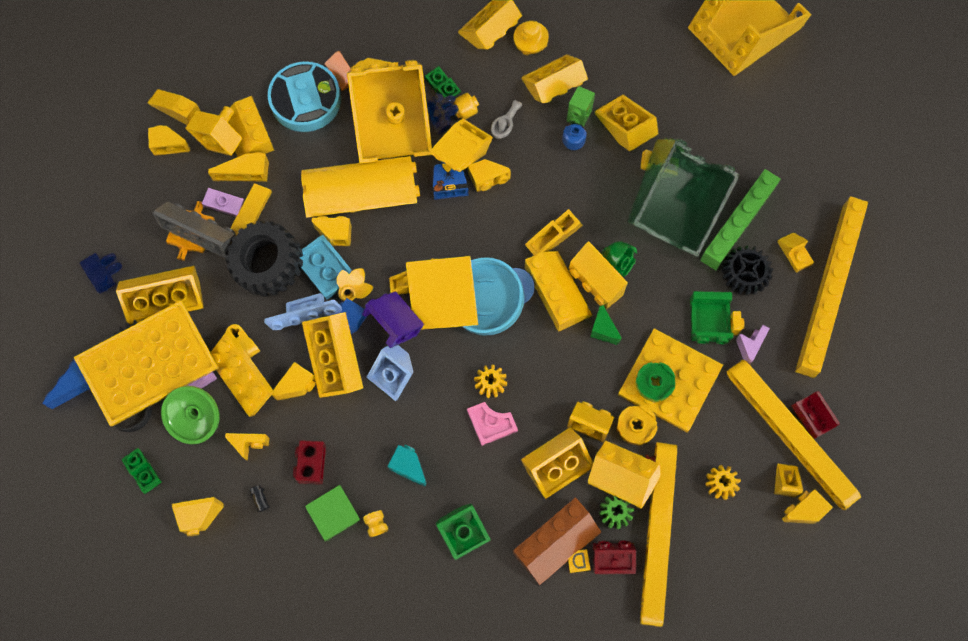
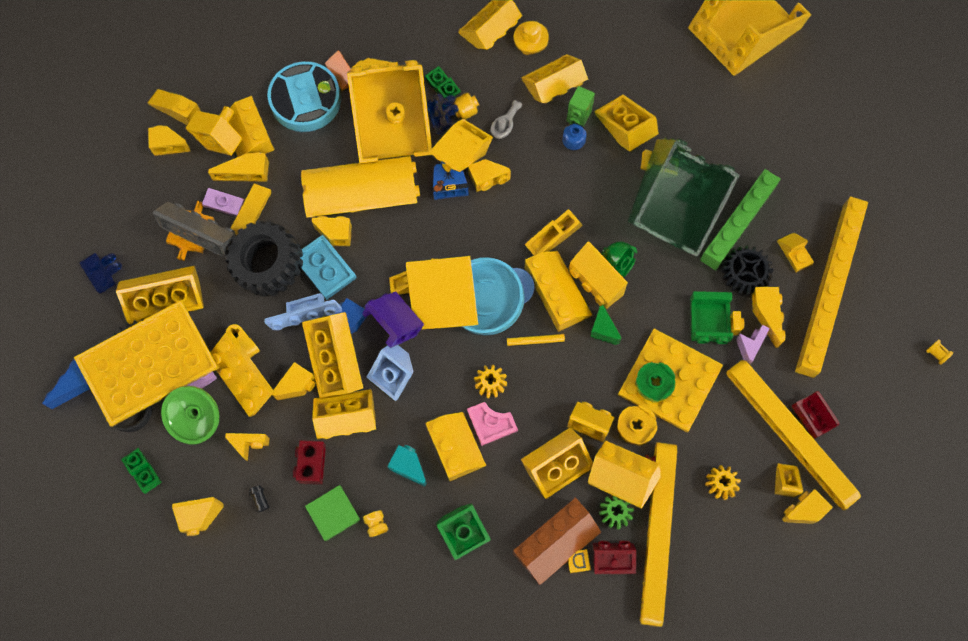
yellow plate [336,268,373,301] -> none
none -> yellow slope [312,389,376,439]
none -> yellow slope [426,412,486,482]
none -> yellow bar [507,334,565,346]
none -> yellow slope [751,287,785,348]
none -> yellow bush [926,339,953,365]

